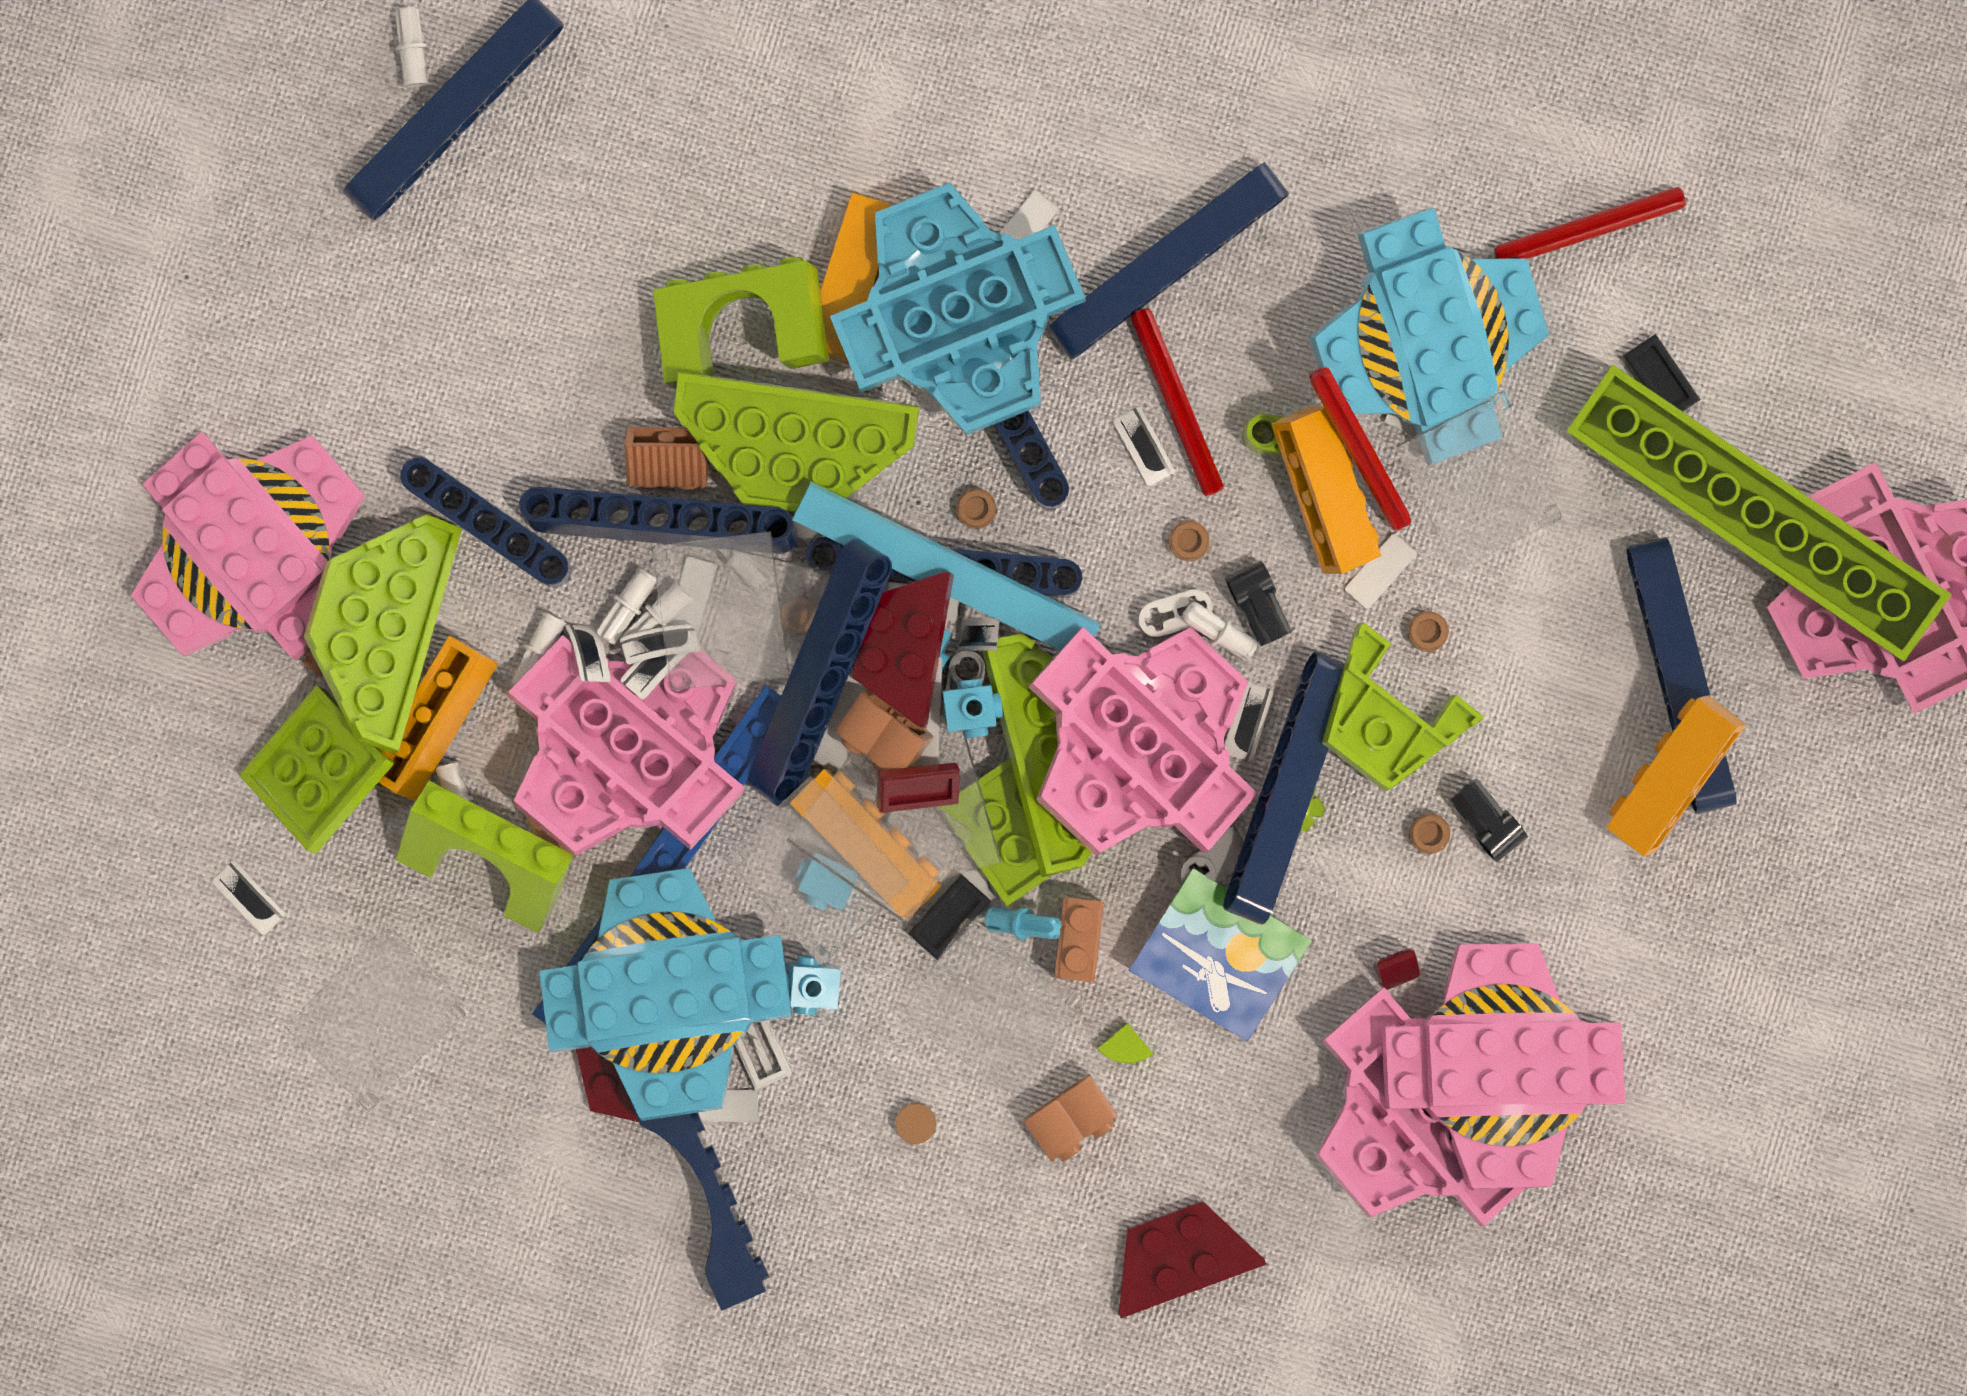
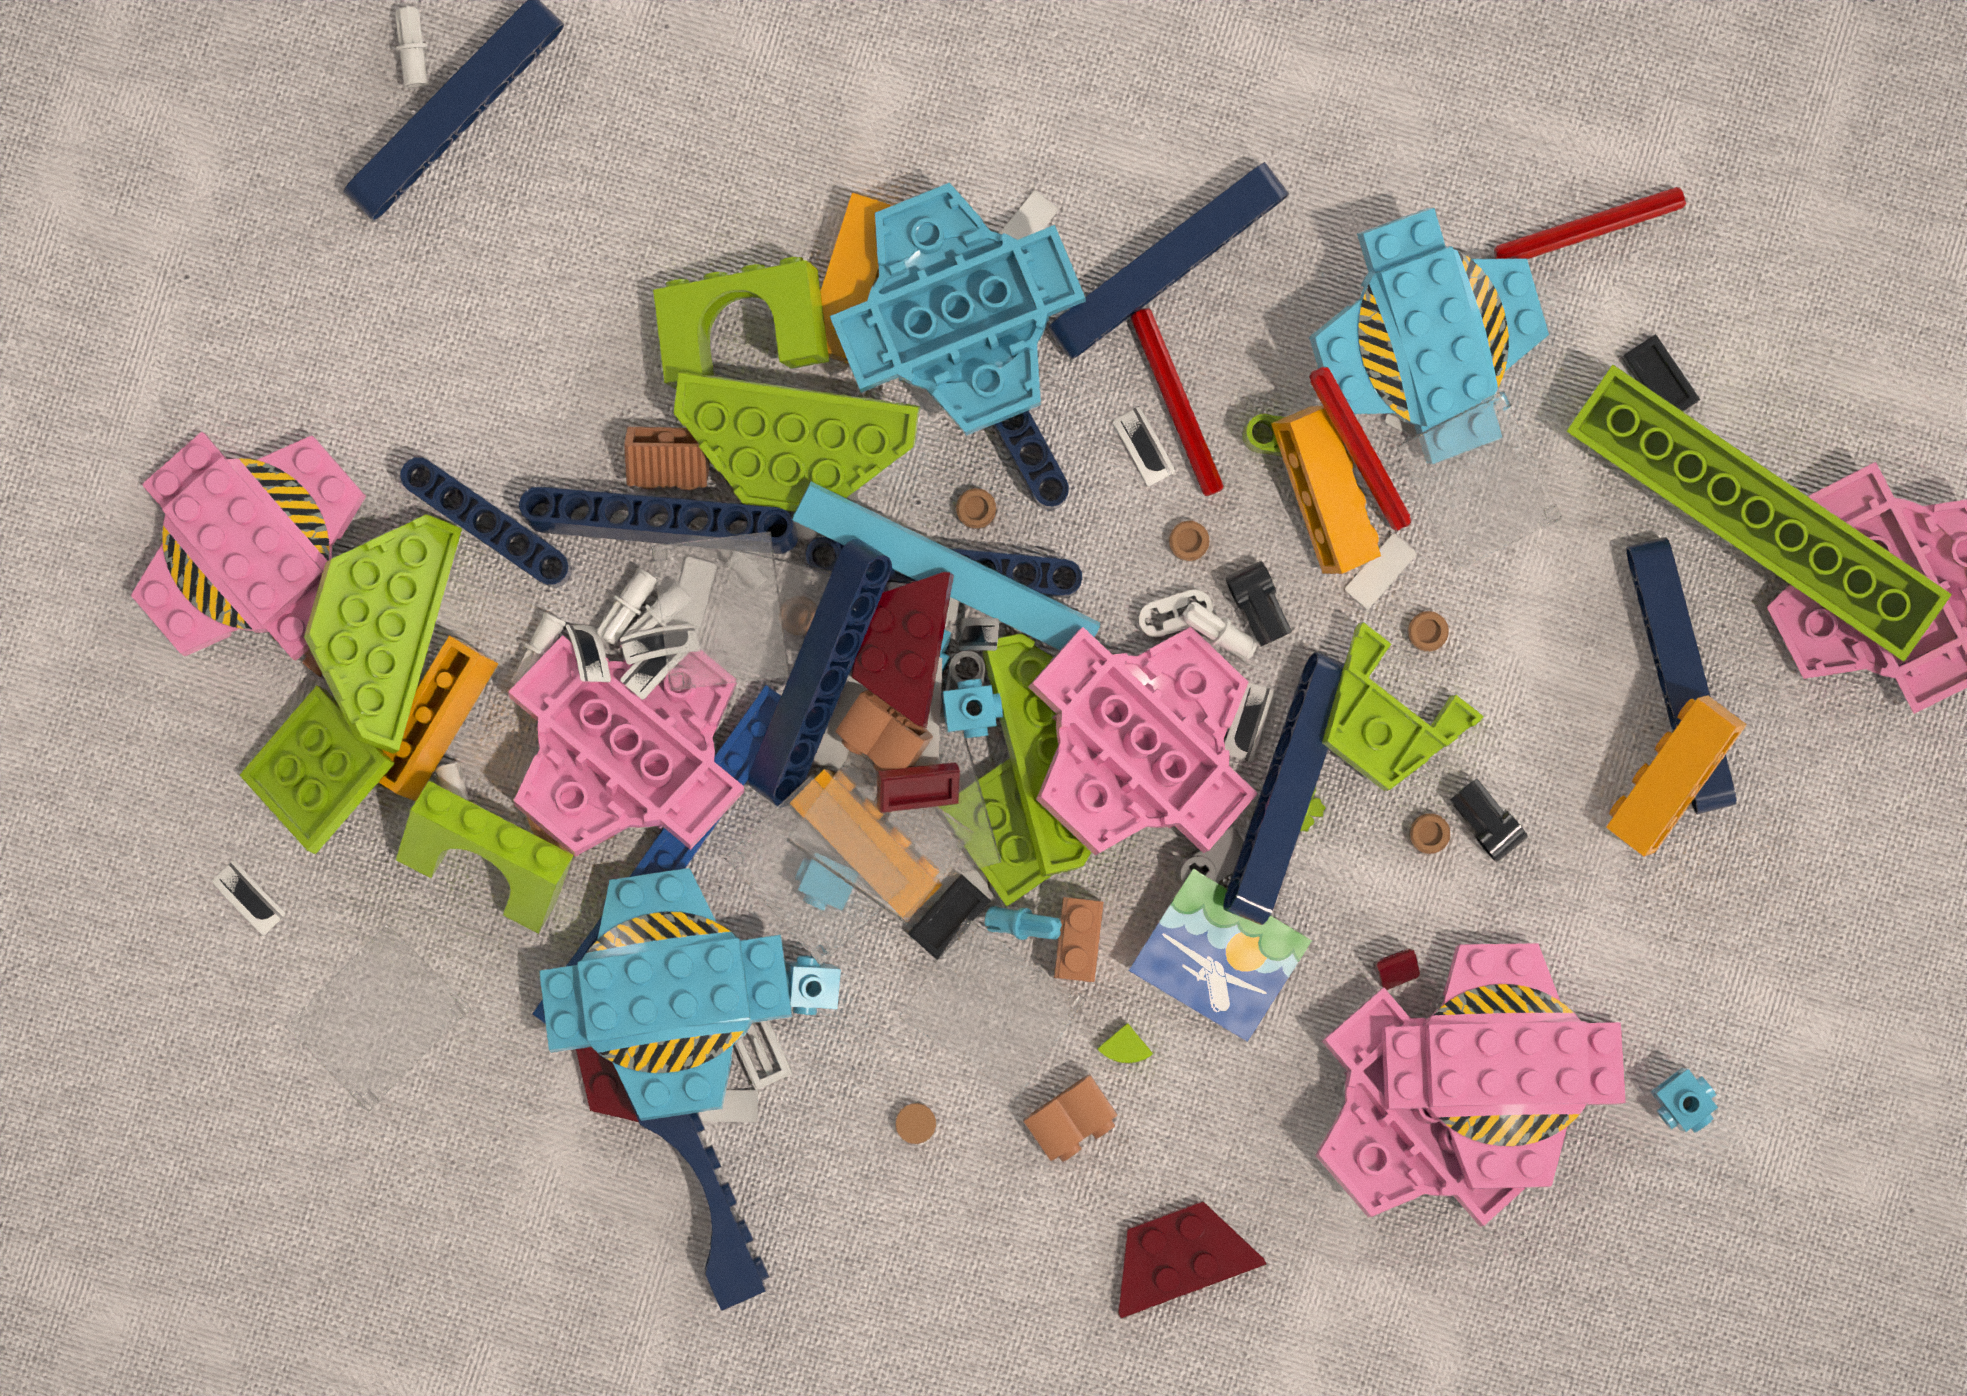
none -> medium azure brick [1651,1067,1718,1133]

